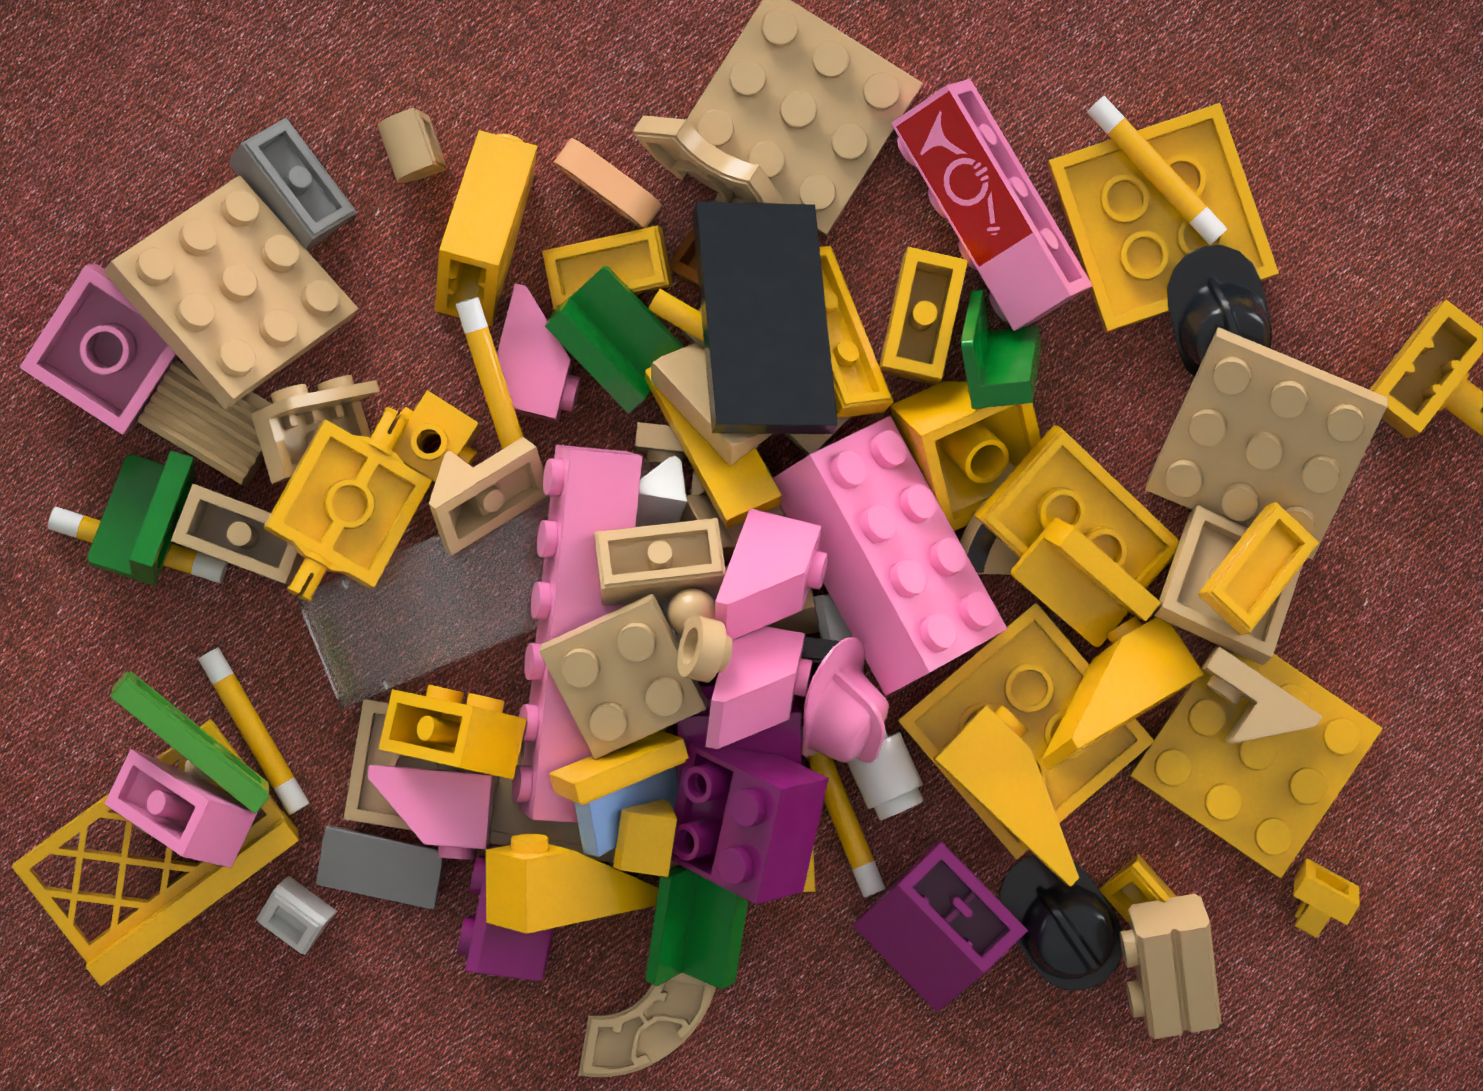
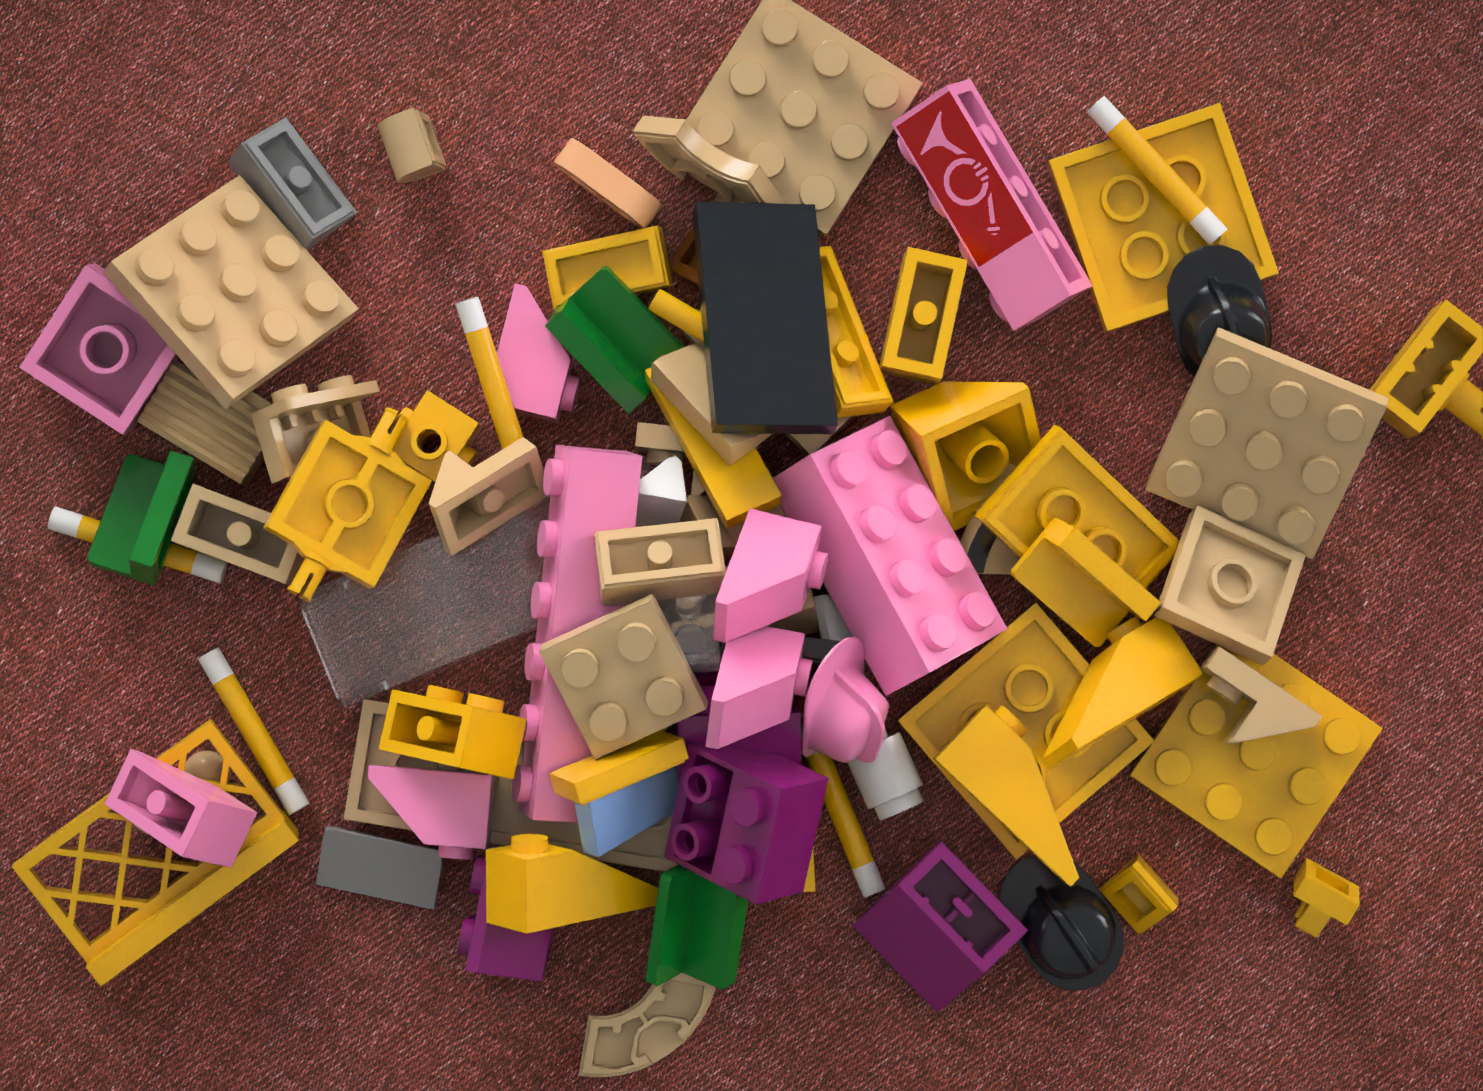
bright green tile [110,671,269,814] -> none
white slope [256,876,337,955] -> none
yellow slope [435,130,537,327] -> none
yellow slope [613,799,677,877] -> none
tan plate [667,588,733,683] -> none
green panel [961,290,1042,409] -> none
tan brick [1120,894,1222,1039] -> none
yellow tile [1197,502,1319,635] -> none

